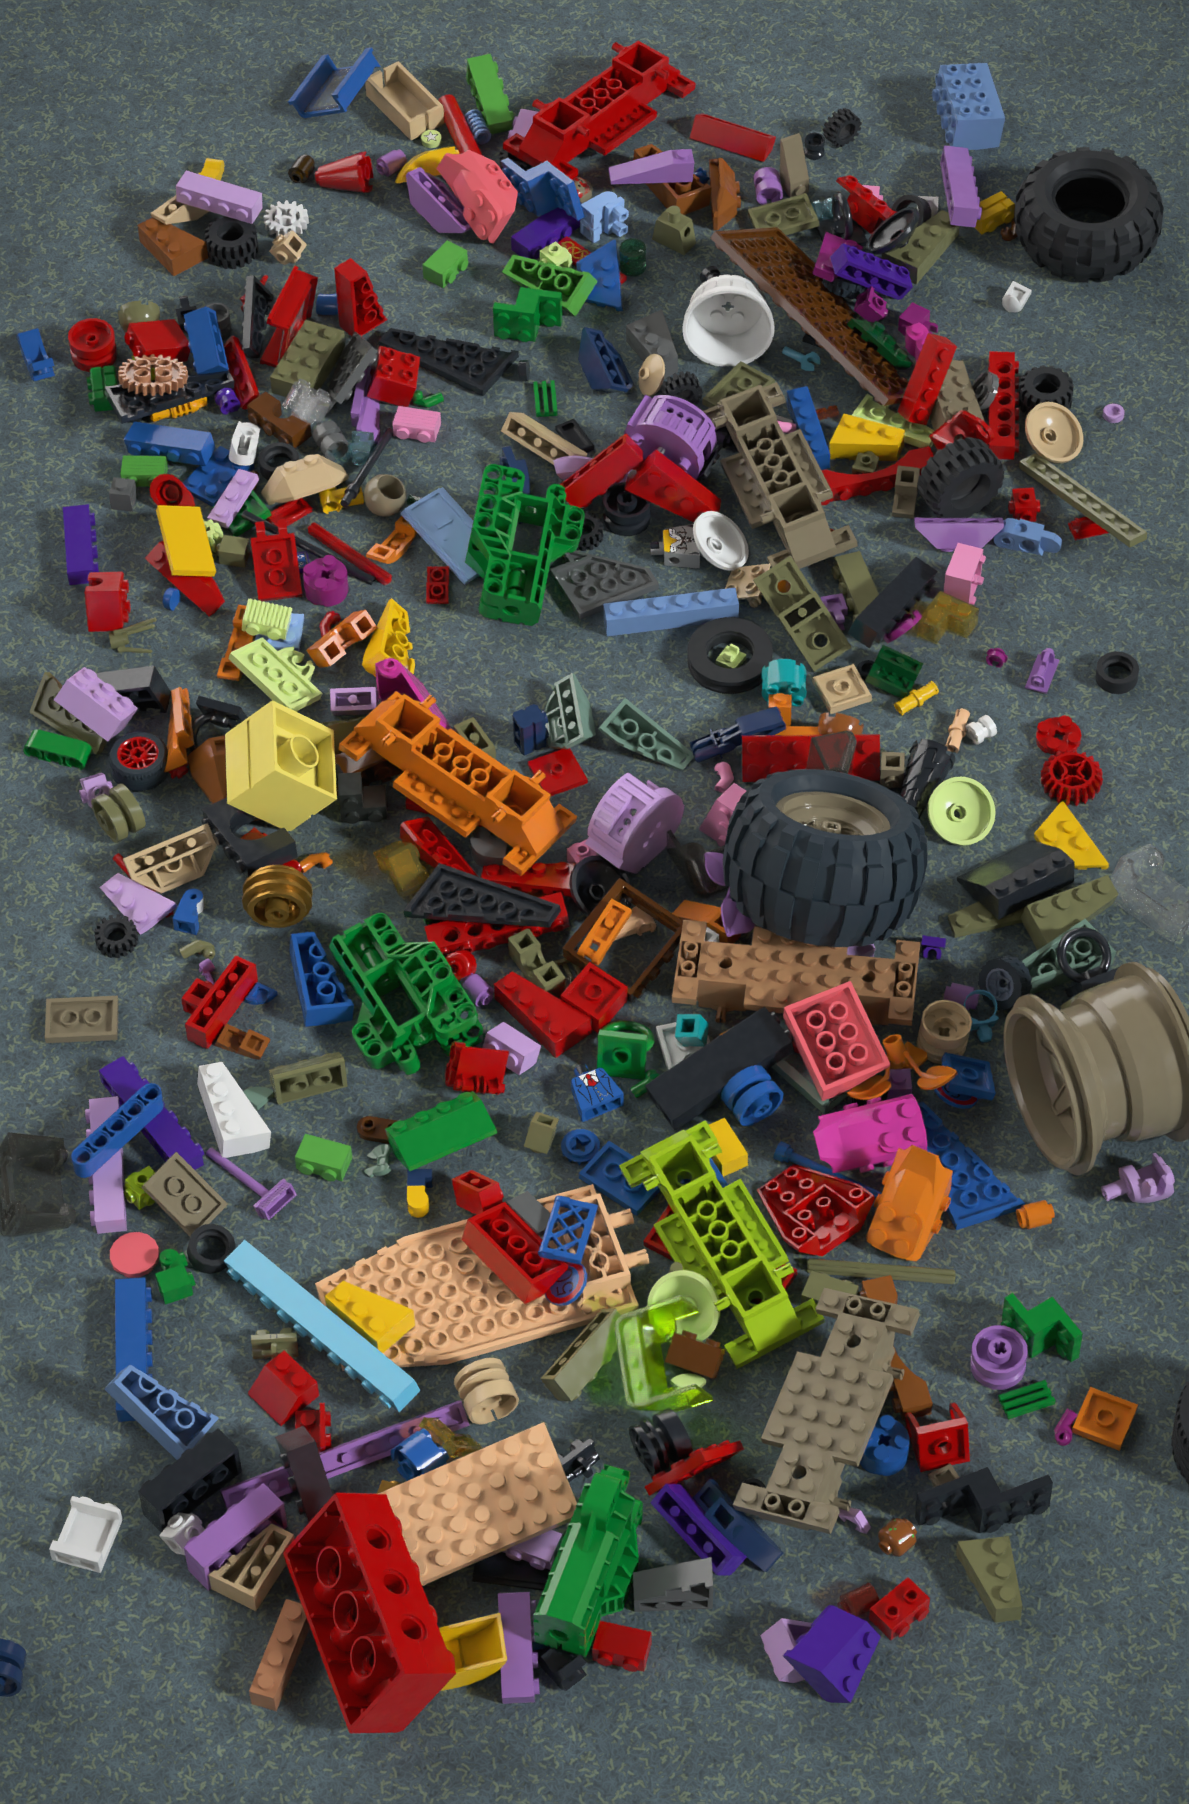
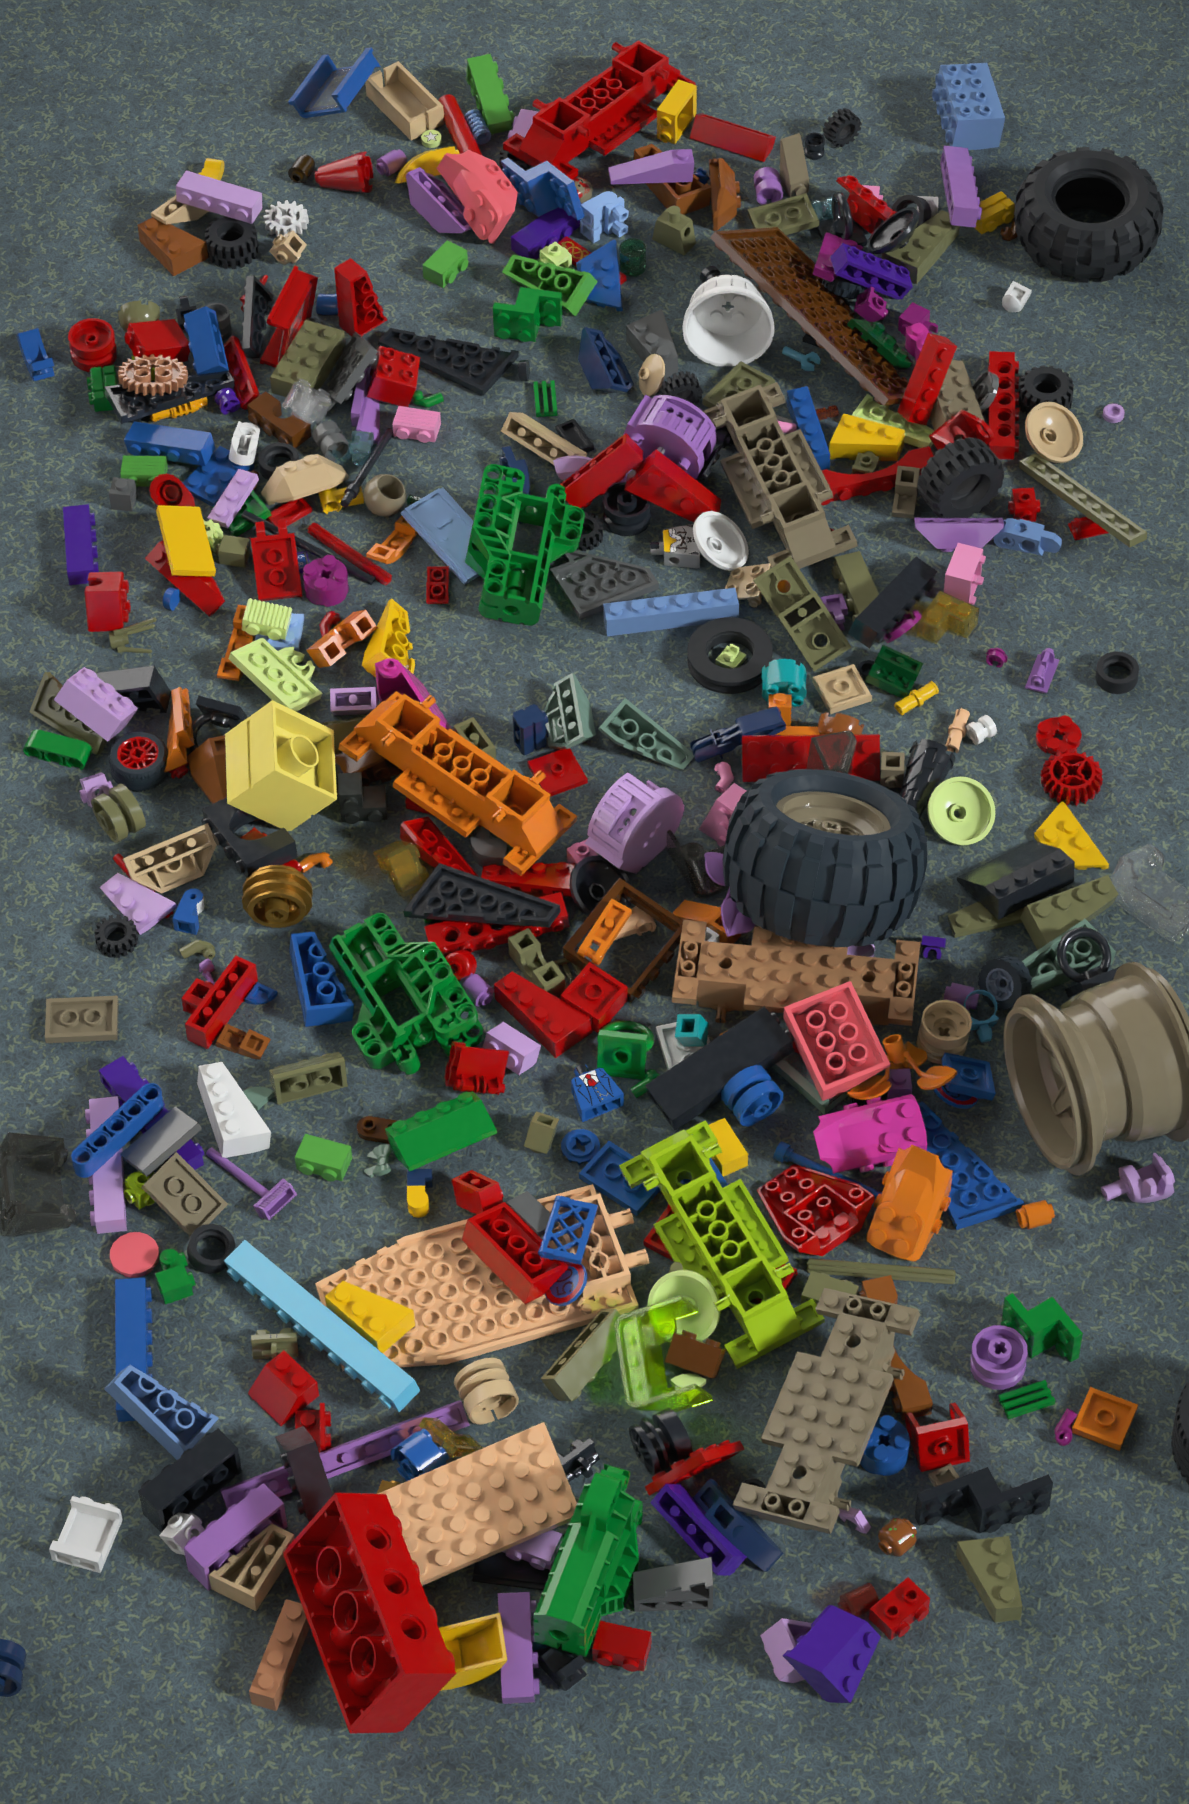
none -> dark grey tile [120,1106,202,1177]
none -> yellow window [657,80,697,144]

